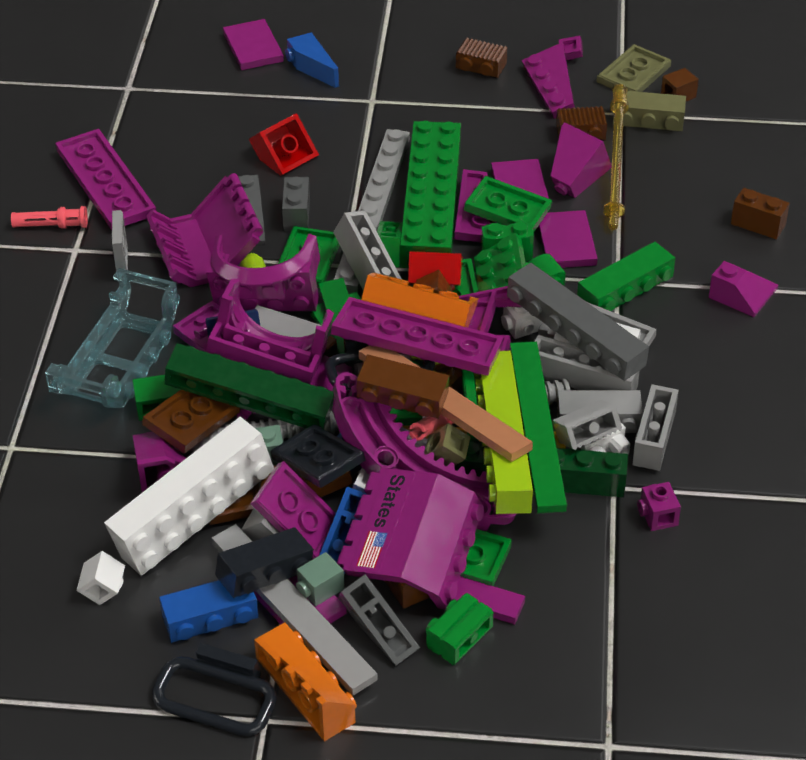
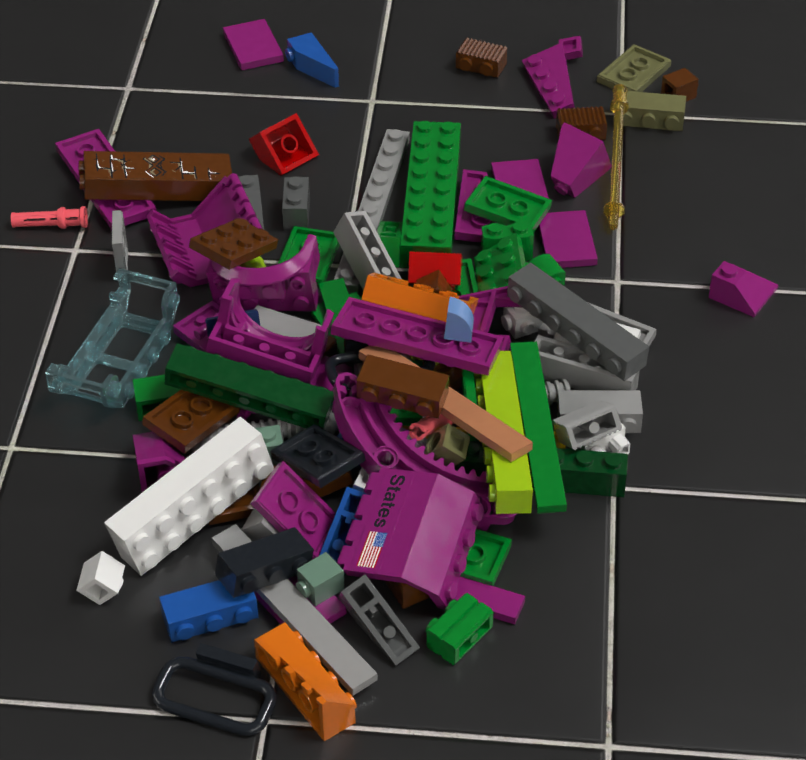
green brick [577,242,676,311] -> none
light grey brick [632,384,679,471] -> none
magenta brick [637,482,681,531] -> none
reddish brown brick [731,187,790,239] -> none
none -> reddish brown brick [78,151,232,201]
none -> reddish brown plate [189,218,279,270]
none -> medium blue brick [444,297,474,343]

